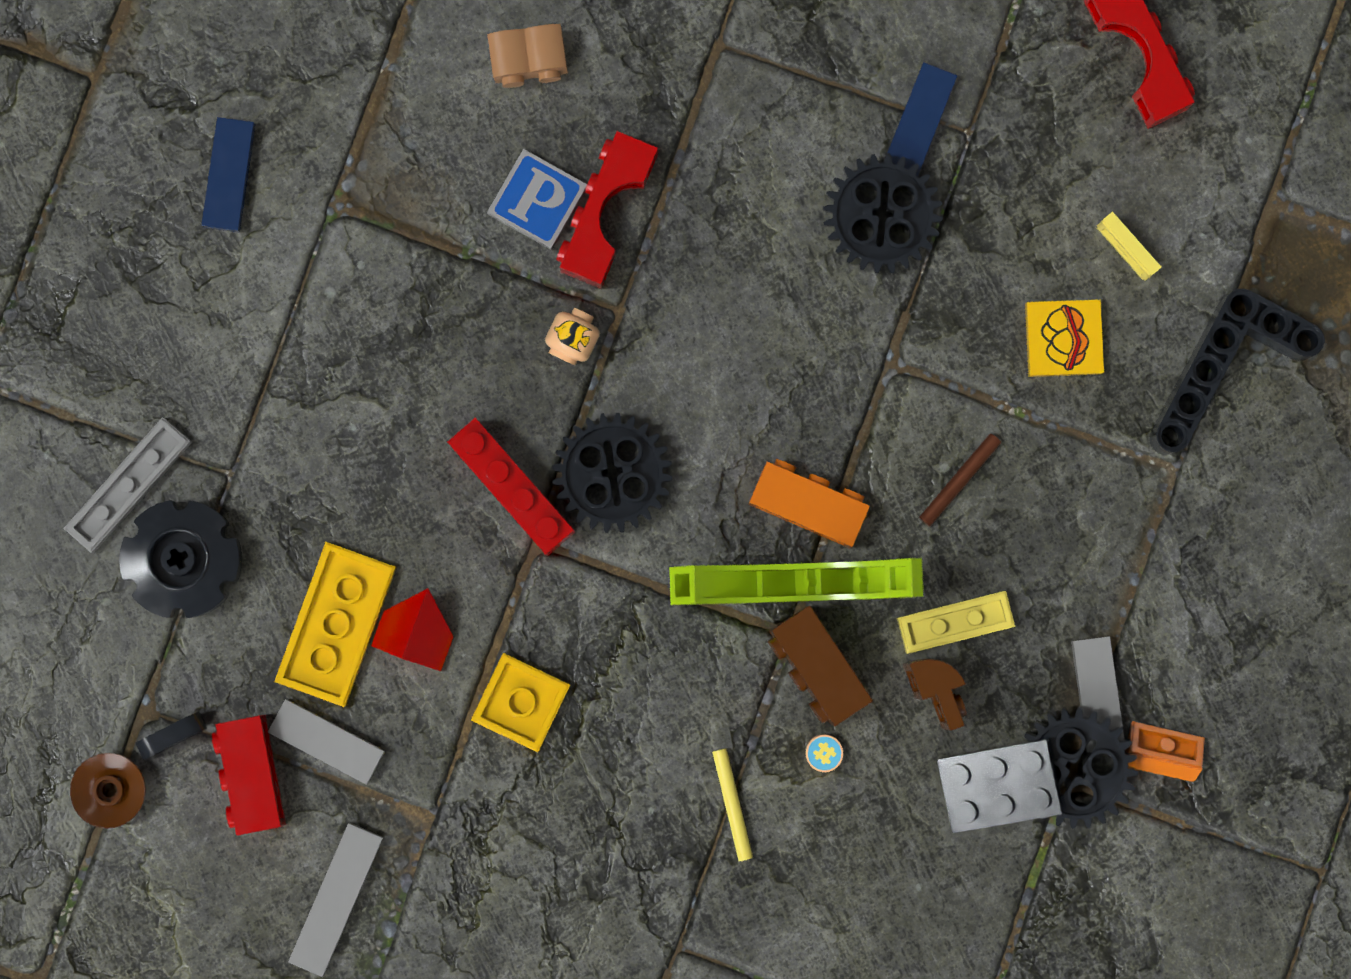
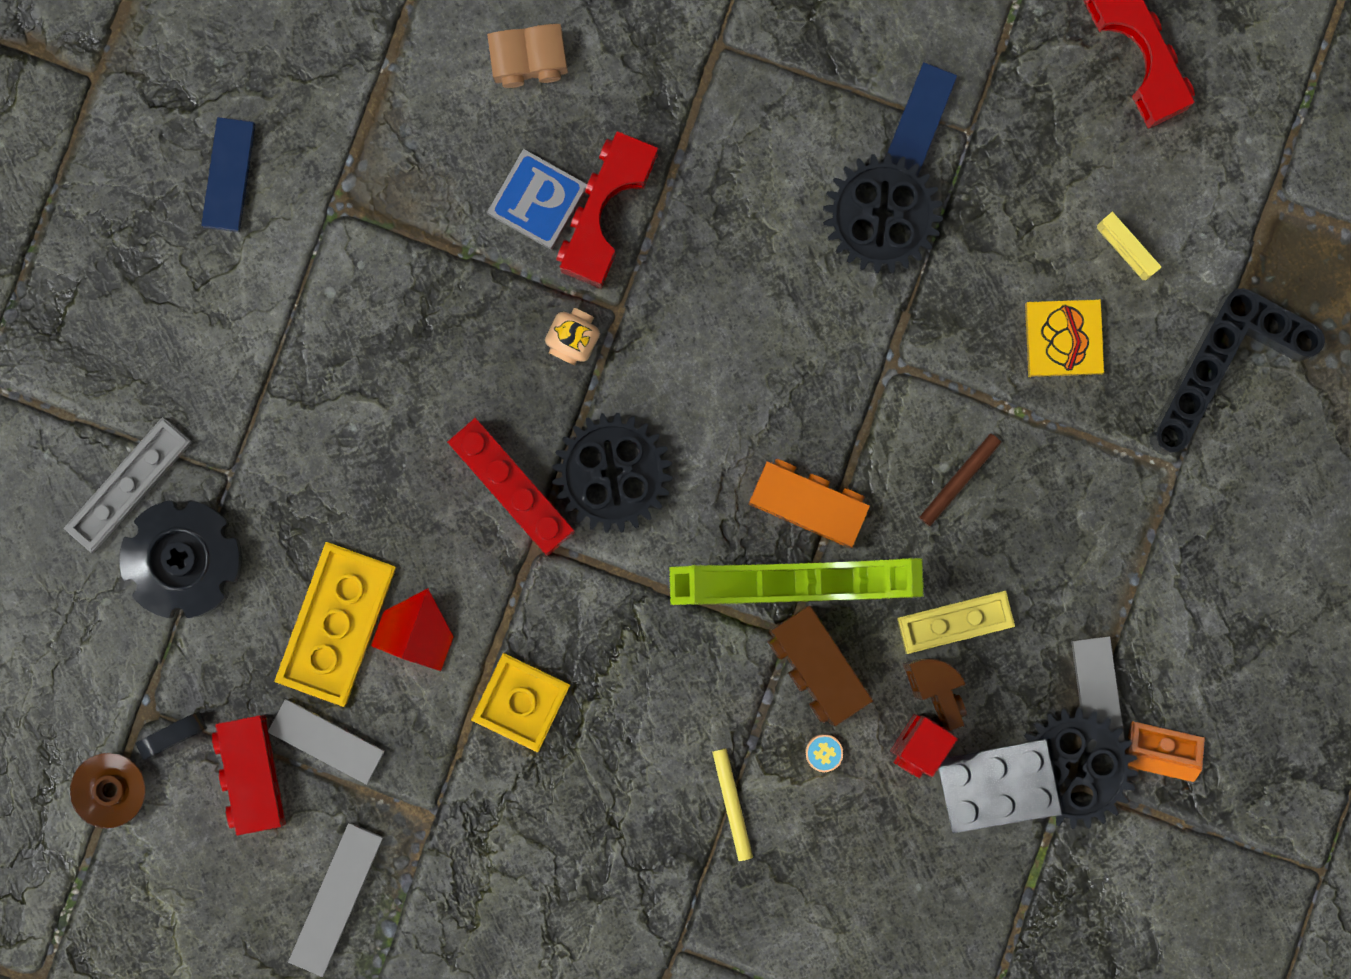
none -> red arch [890,714,958,779]

